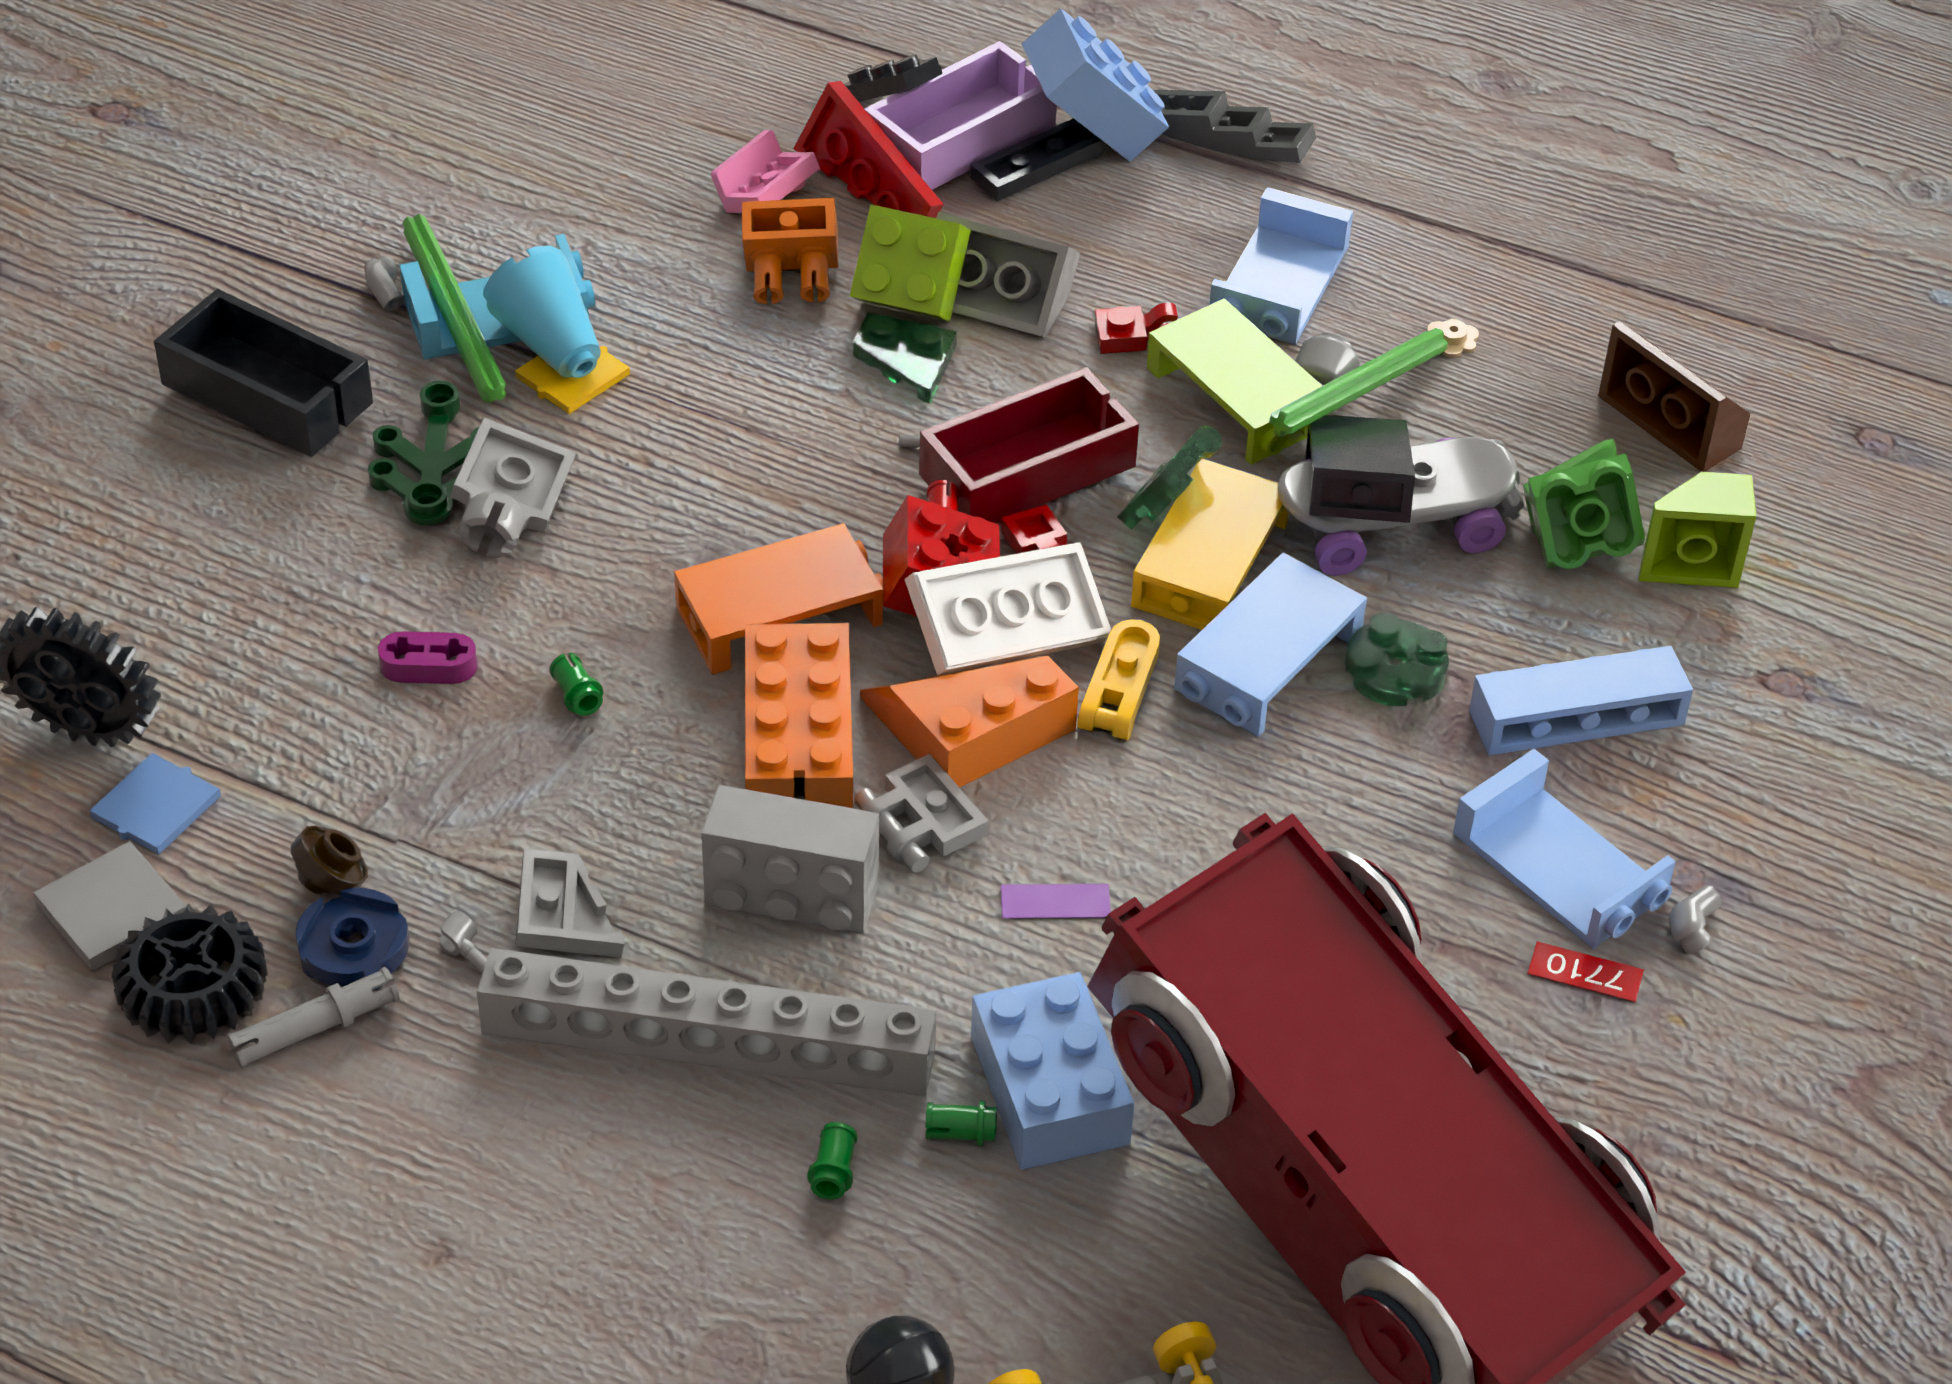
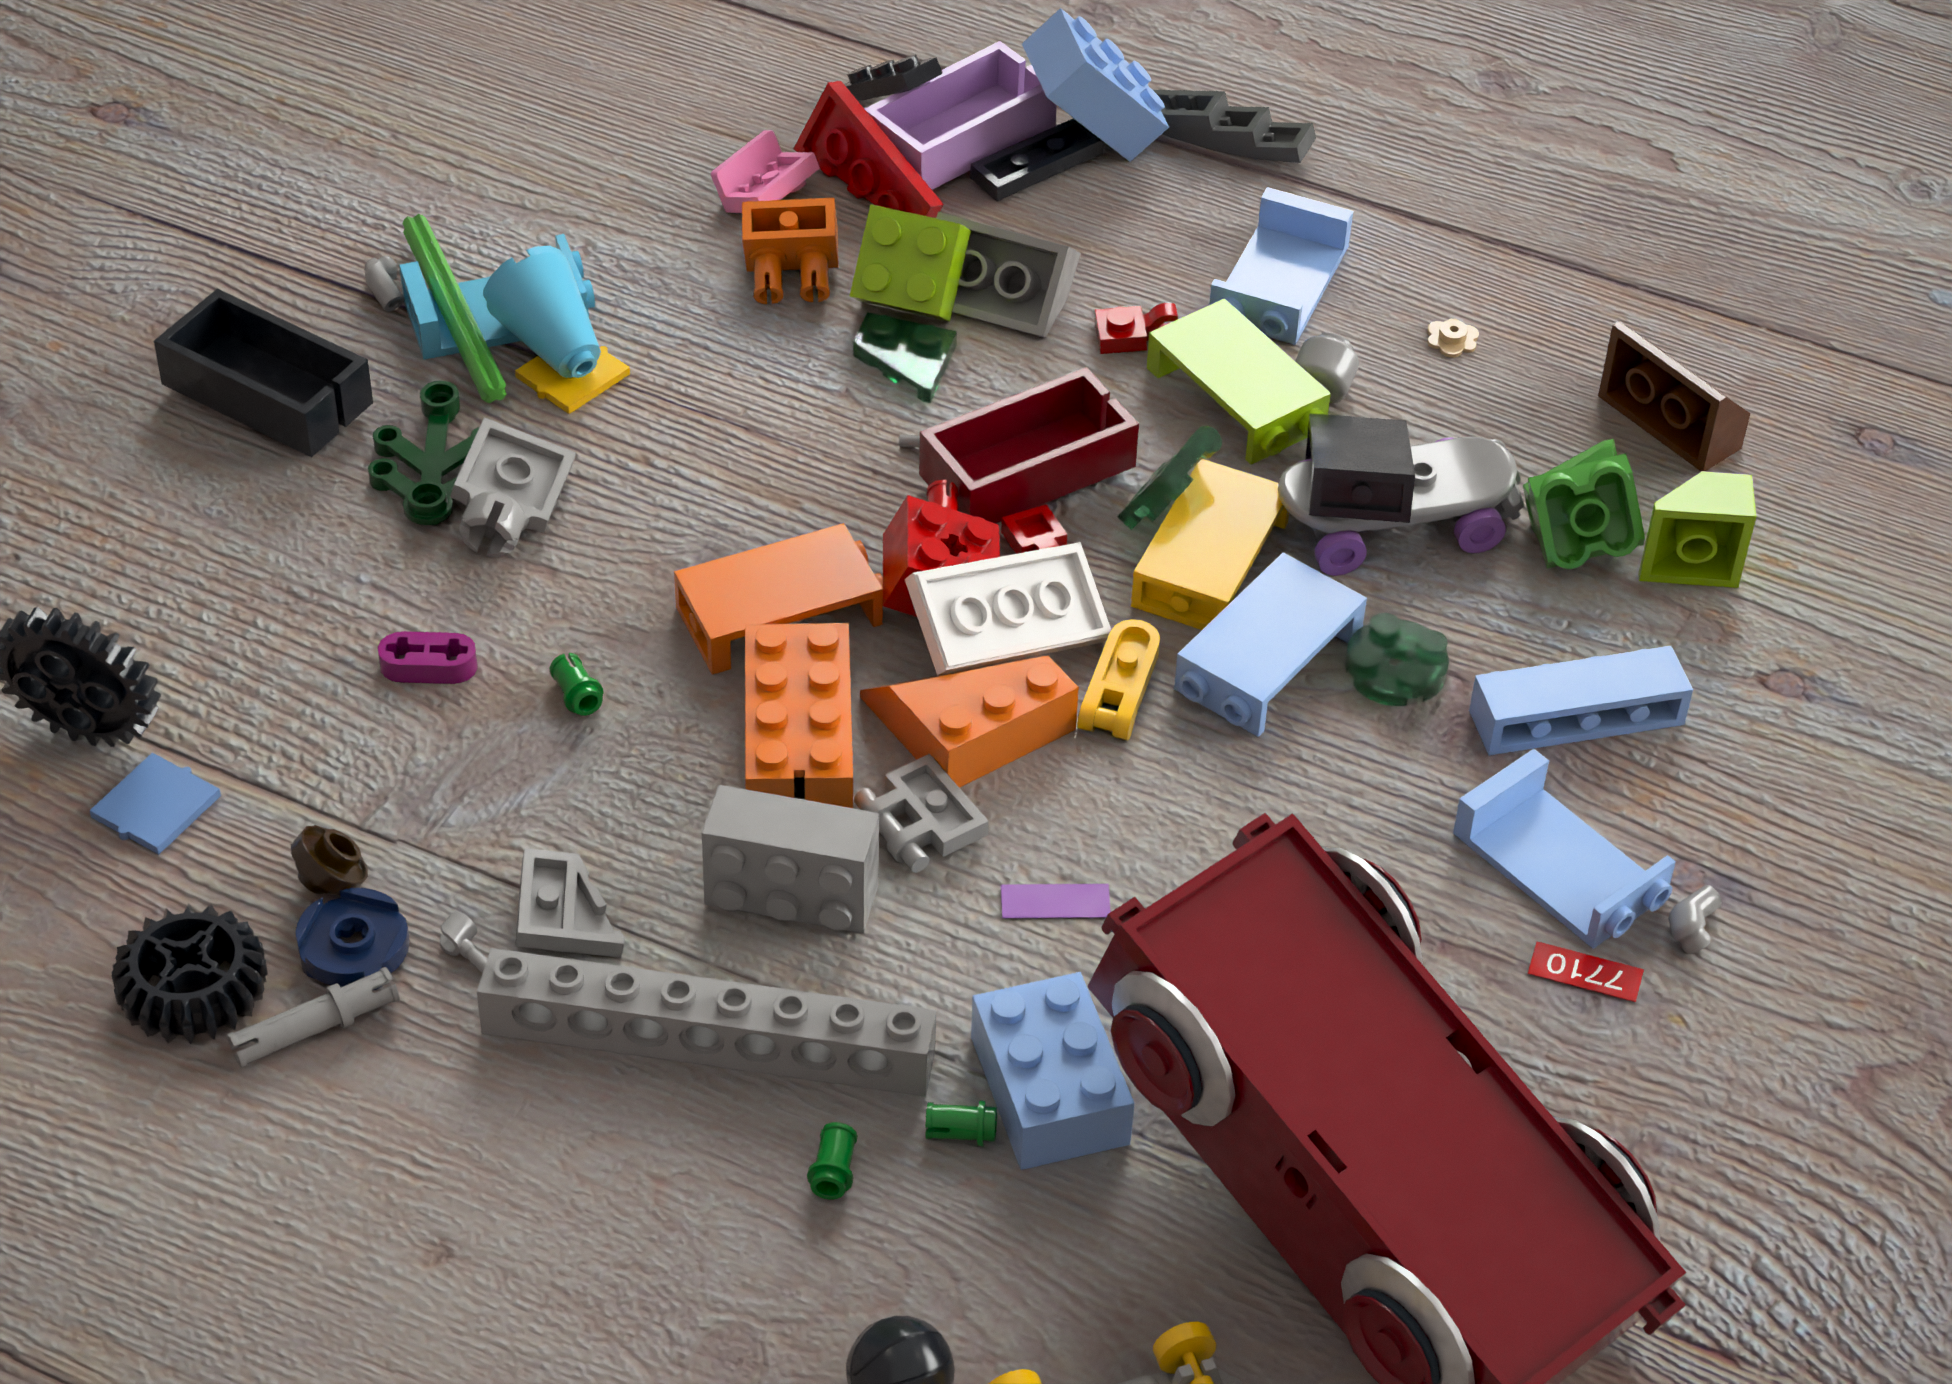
light grey tile [33,841,187,972] -> none
bright green axle [1269,328,1448,437] -> none

